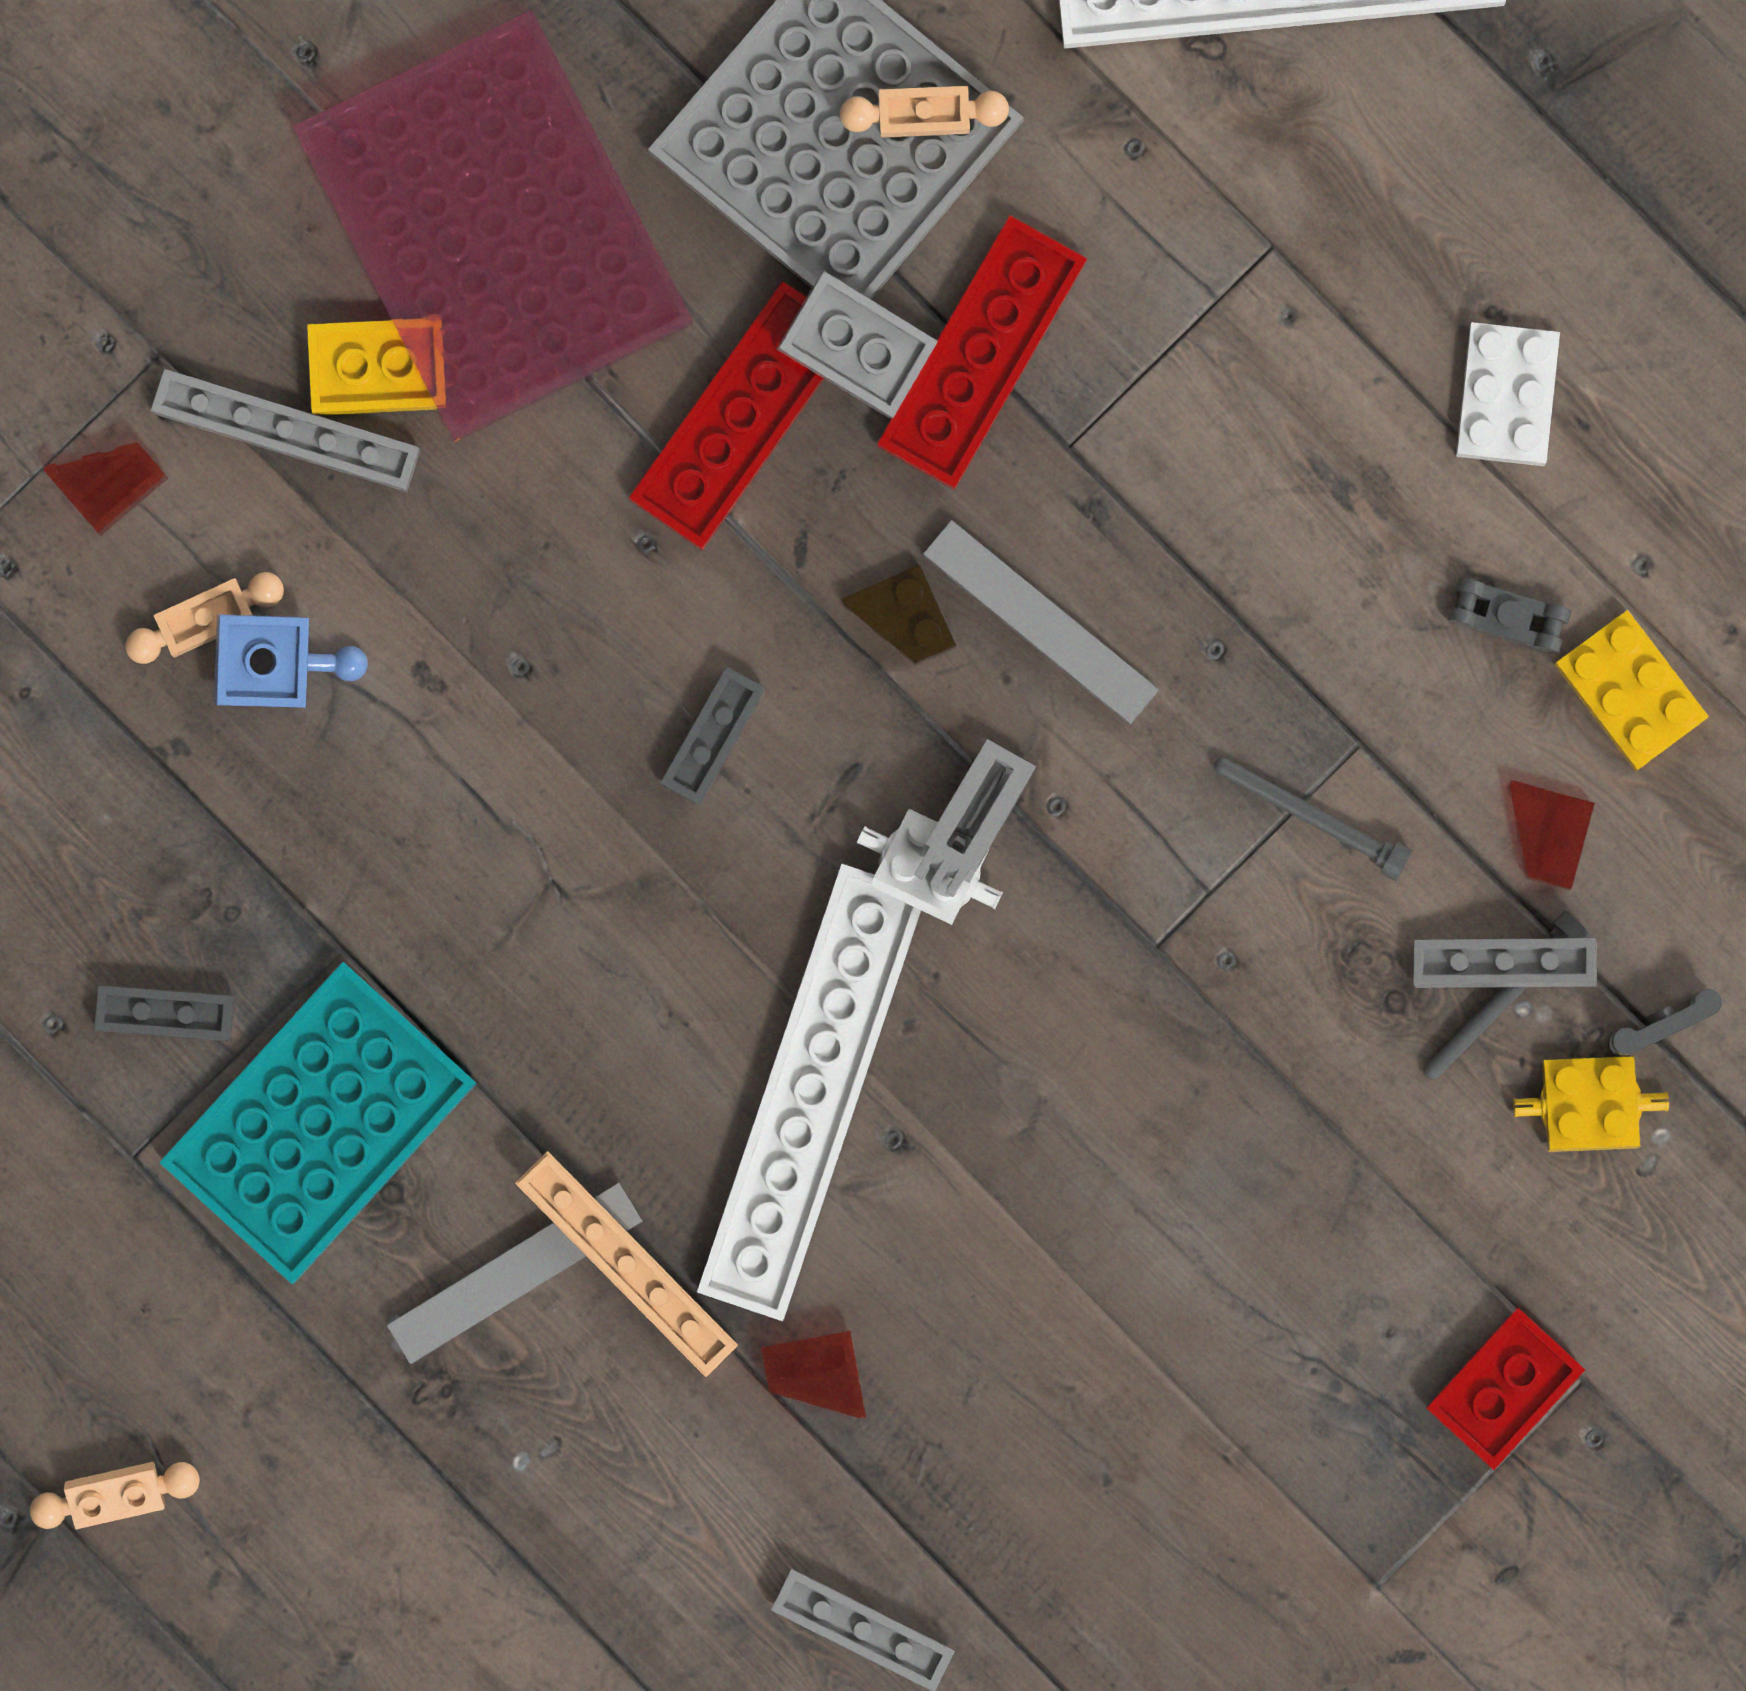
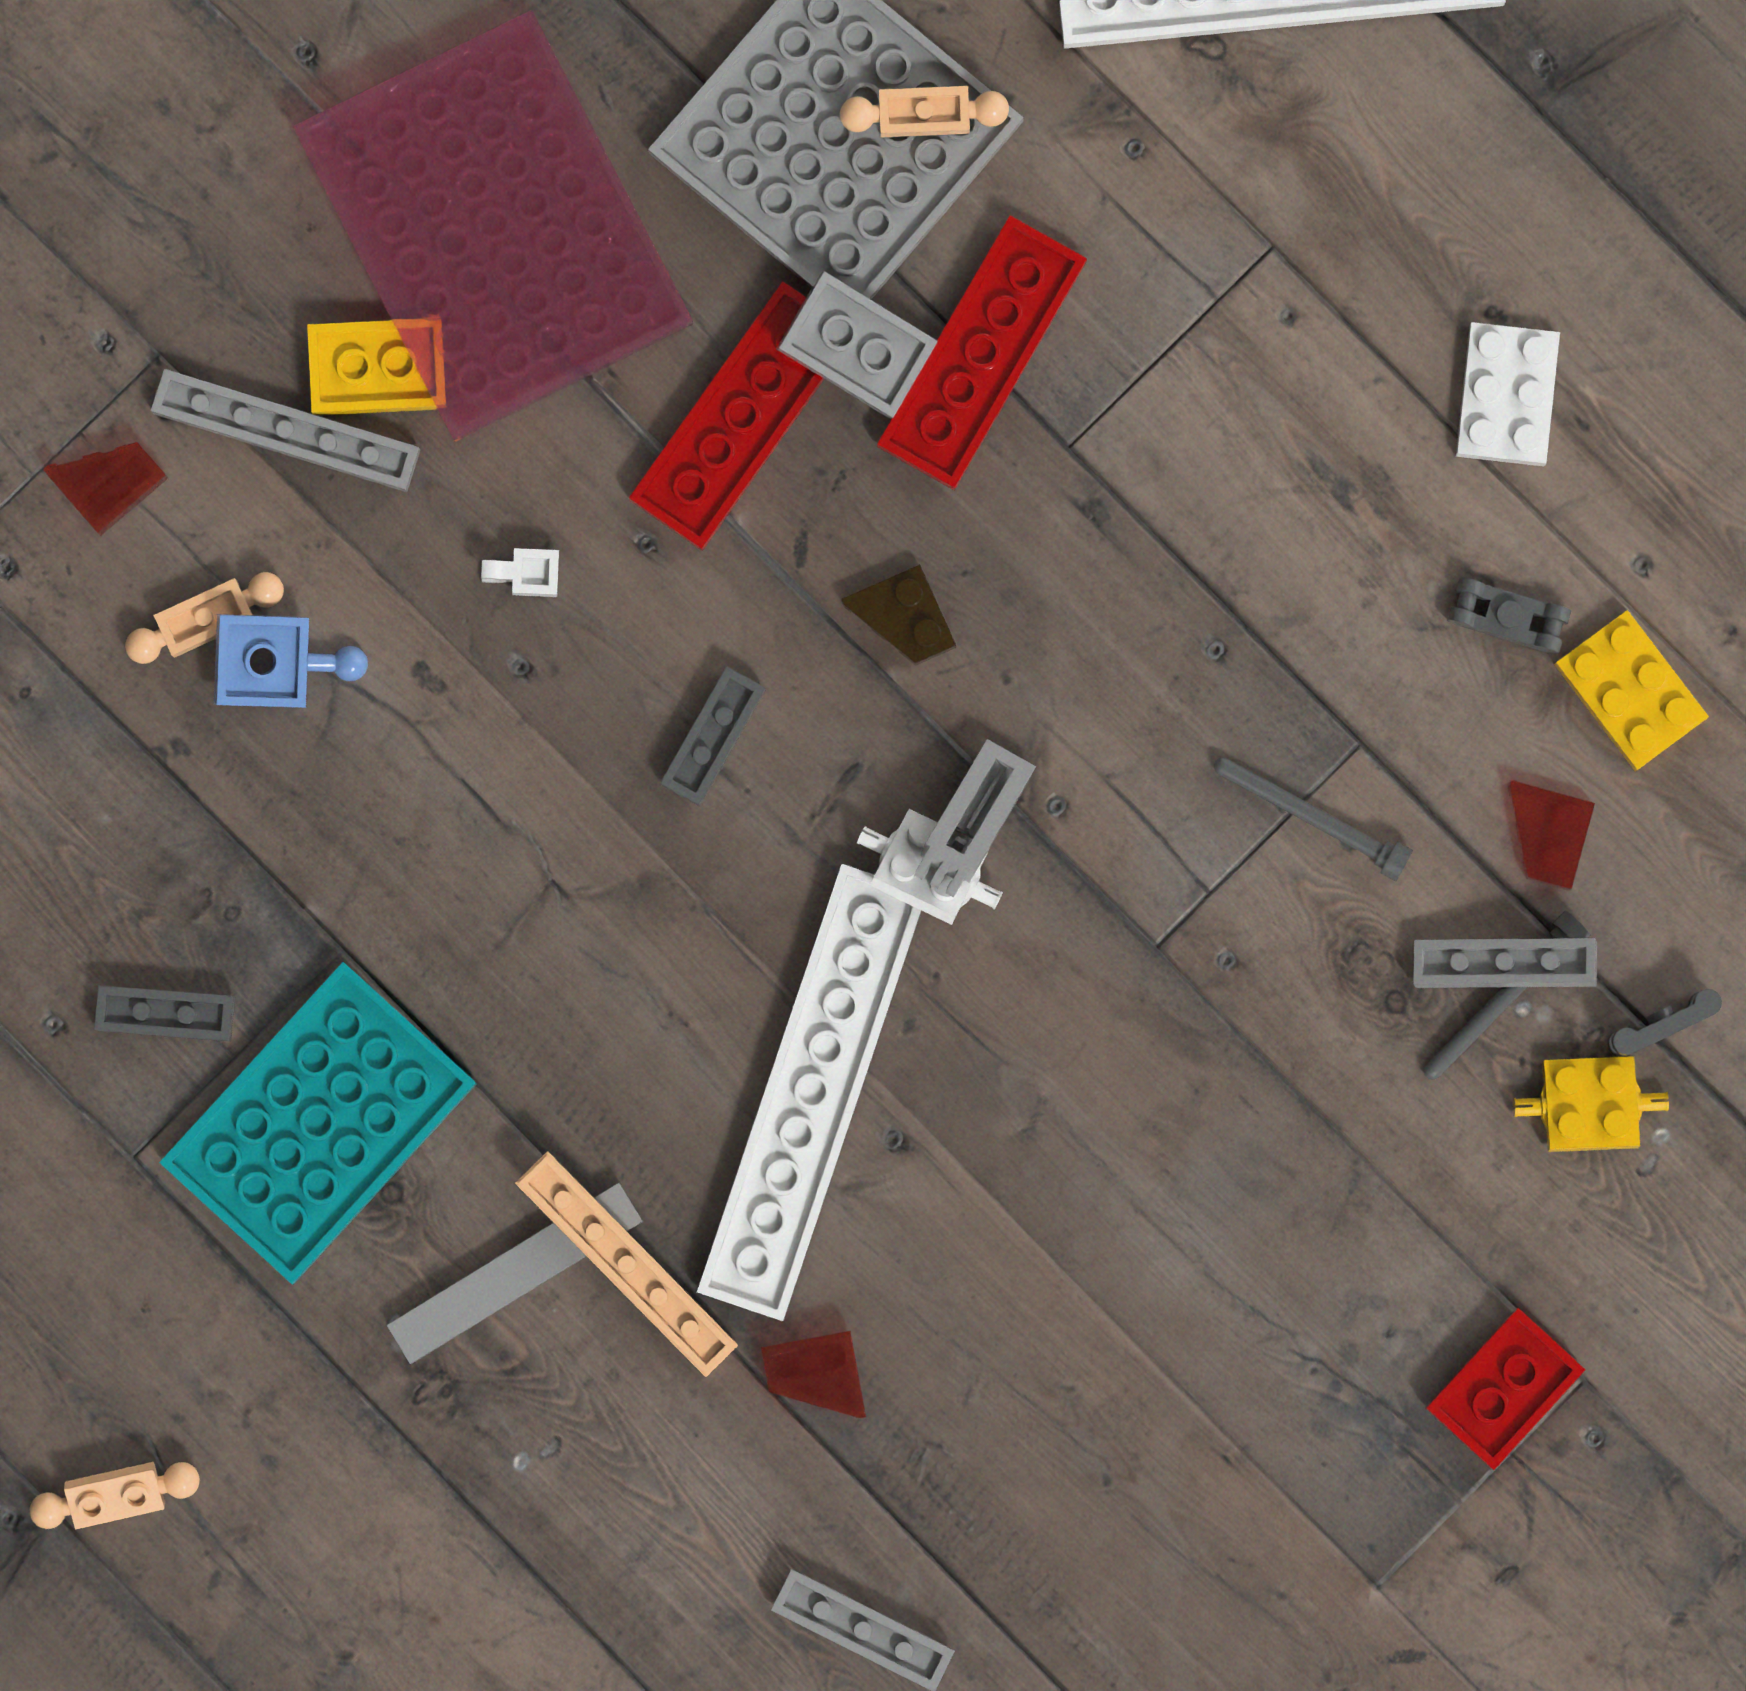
light grey tile [923,520,1159,725] -> none
none -> white plate [481,548,559,597]

